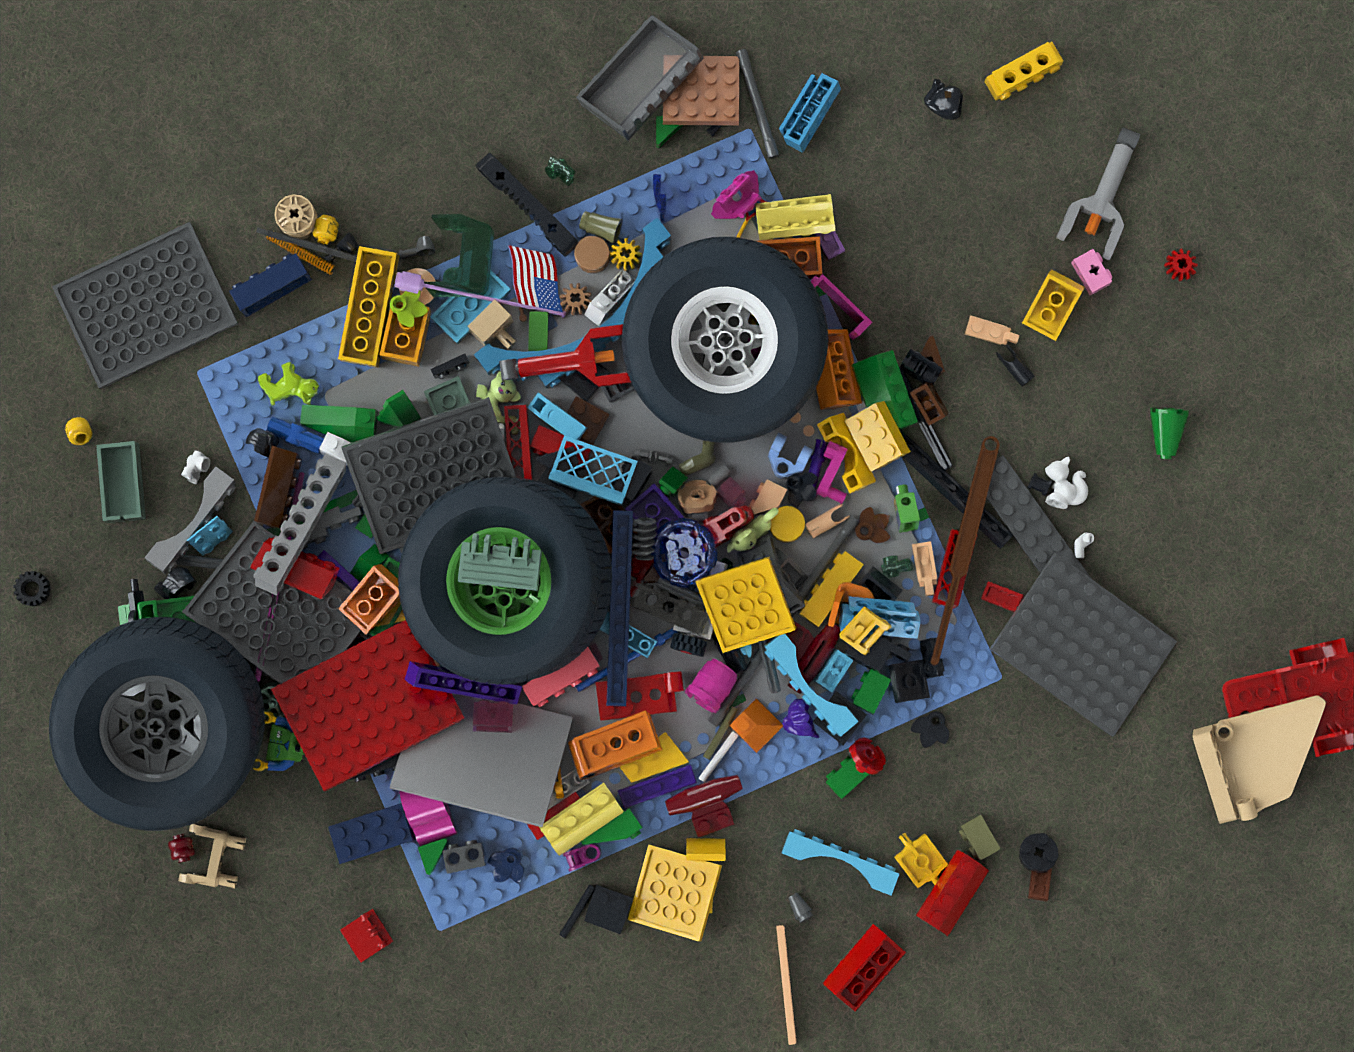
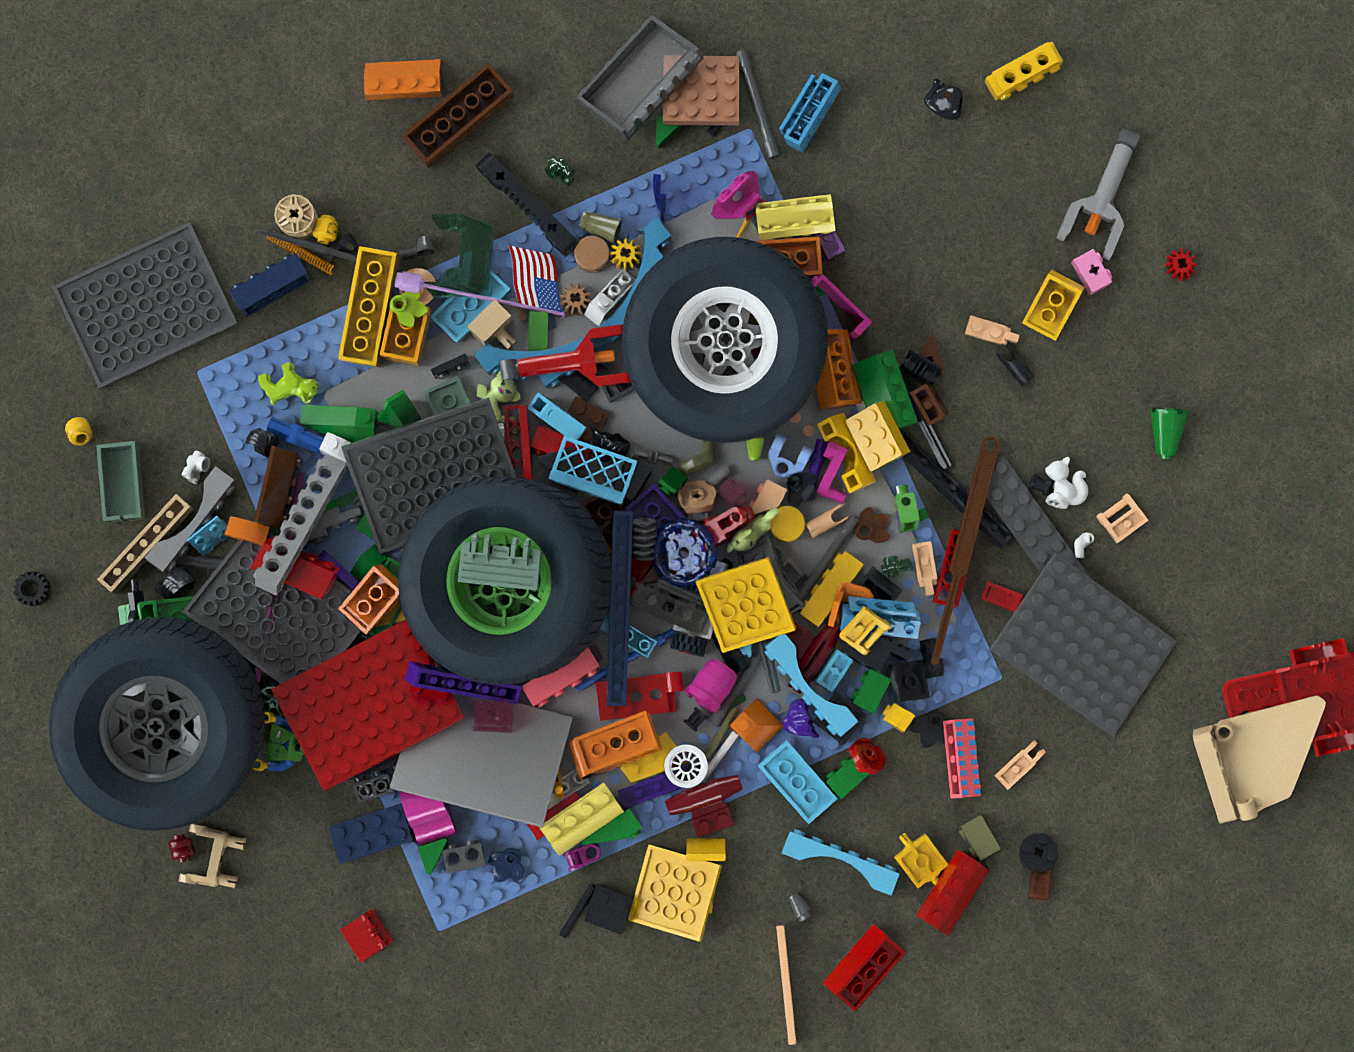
none -> tan brick [97,494,194,594]
none -> orange slope [224,516,270,546]
none -> dark grey slope [353,773,394,803]
none -> orange slope [364,59,442,100]
none -> reddish brown brick [402,62,514,169]
none -> black hair [590,426,630,462]
none -> white wheel [664,745,708,788]
none -> black bush [683,707,708,732]
none -> lime cone [746,435,764,460]
none -> medium azure plate [757,740,838,824]
none -> yellow arch [882,703,915,733]
none -> coral brick [943,718,981,799]
none -> light nougat hinge [994,740,1046,790]
none -> light nougat plate [1096,493,1148,543]

